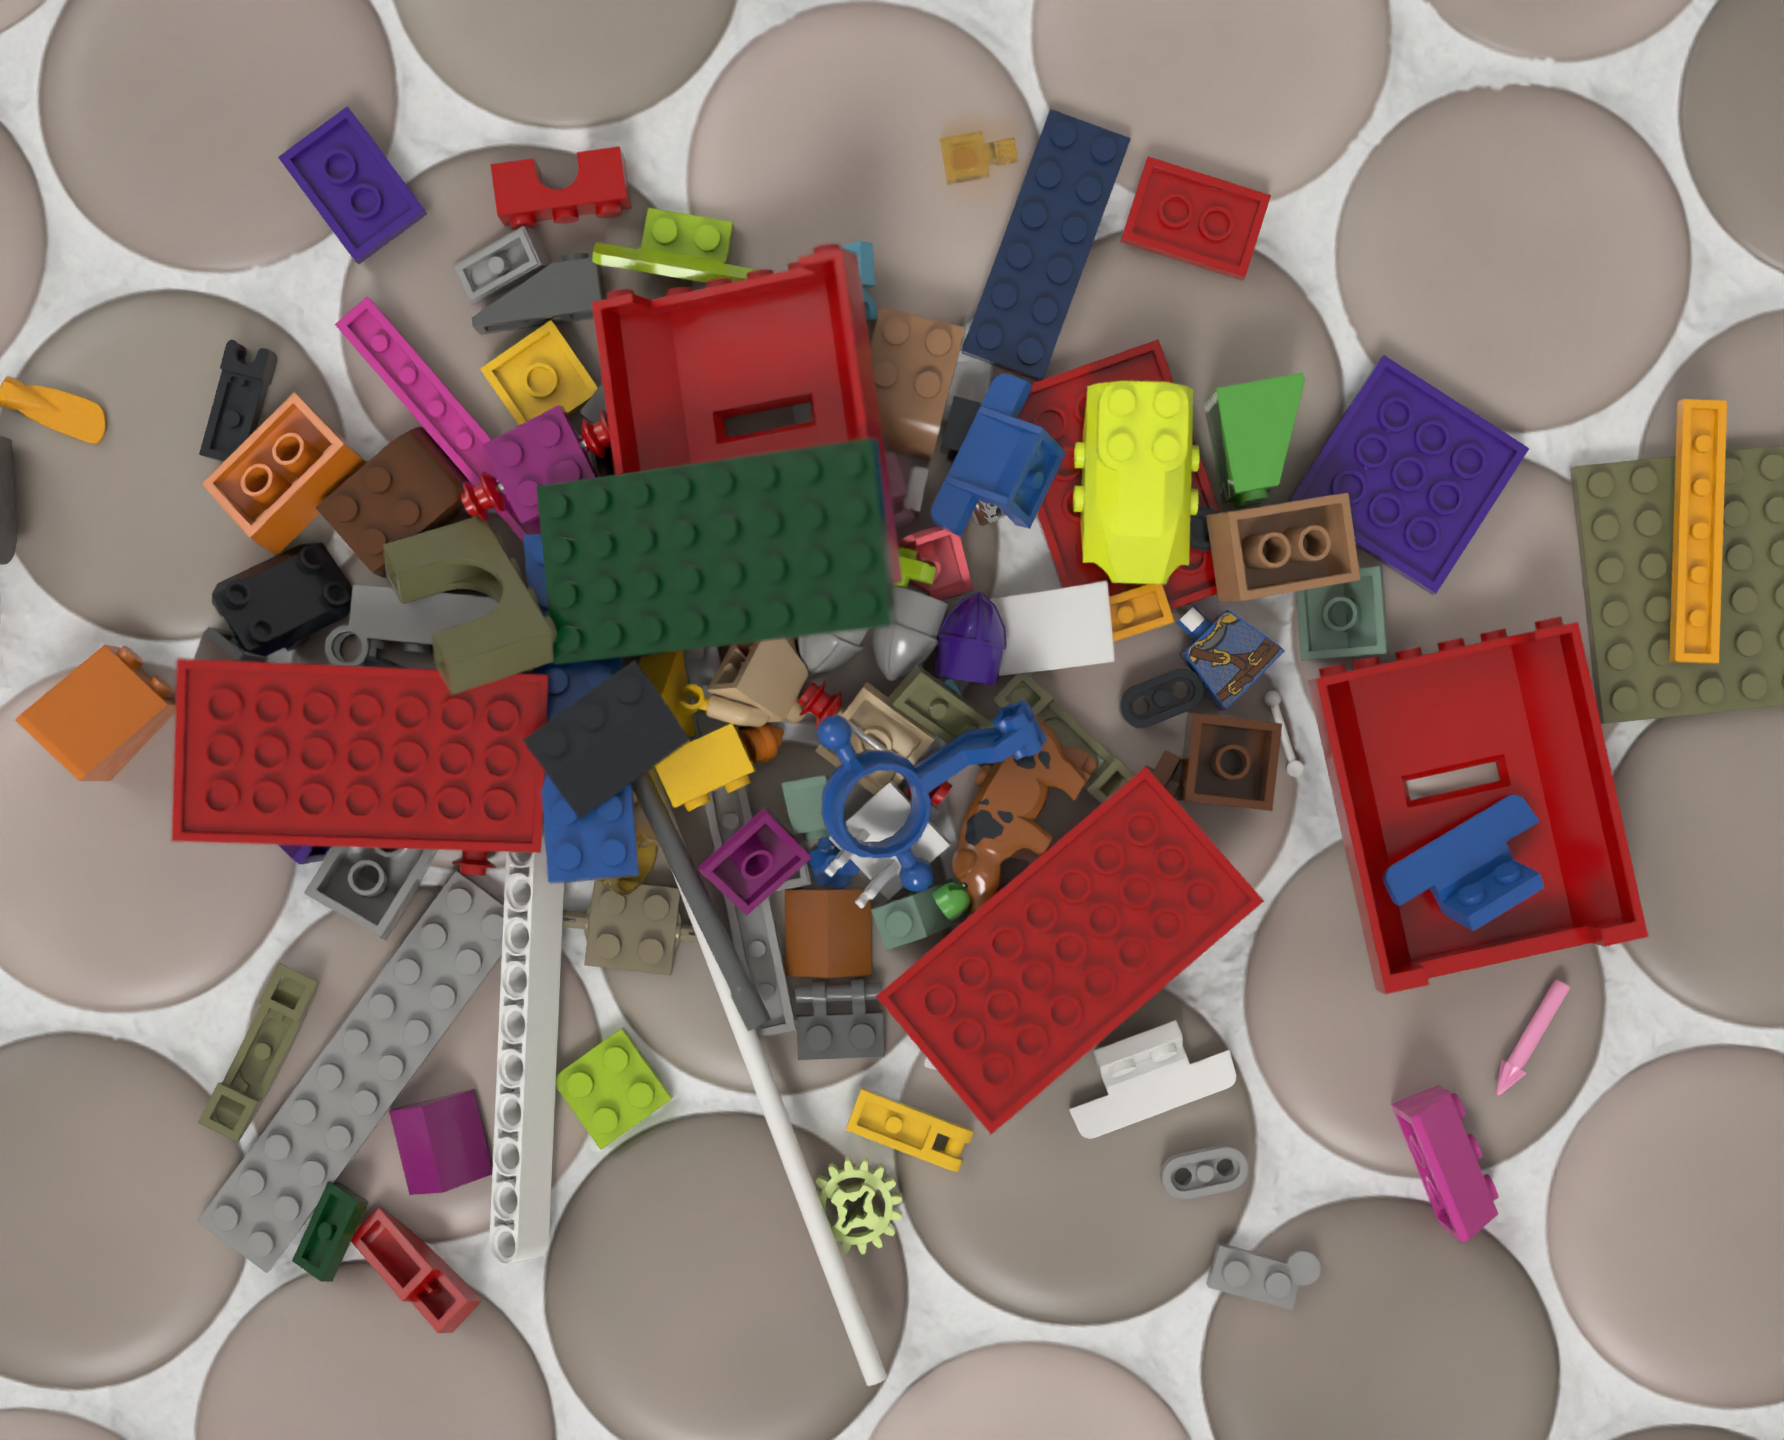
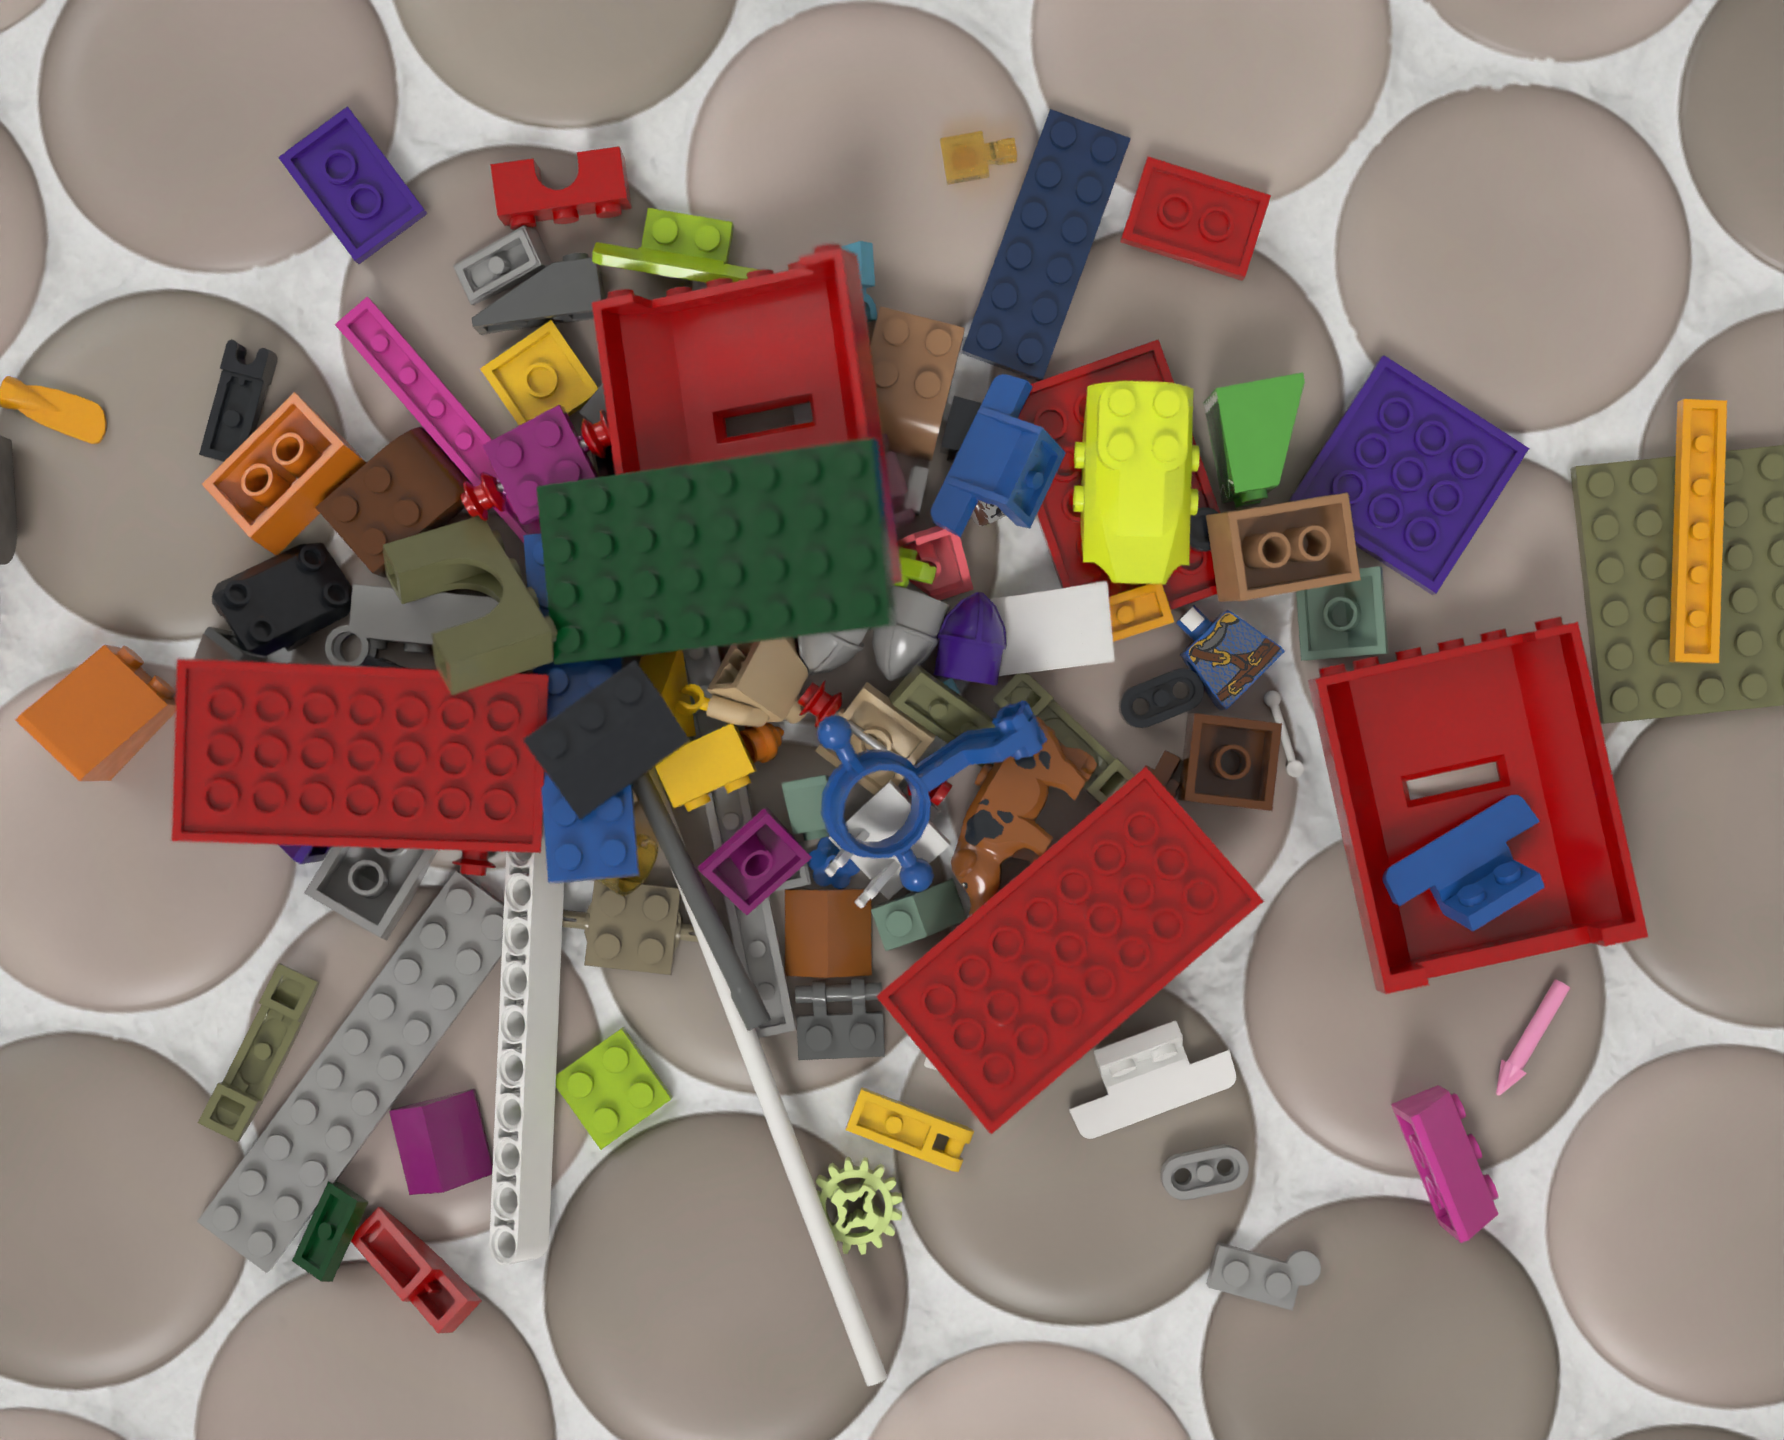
bright green hinge [932,882,971,921] -> none

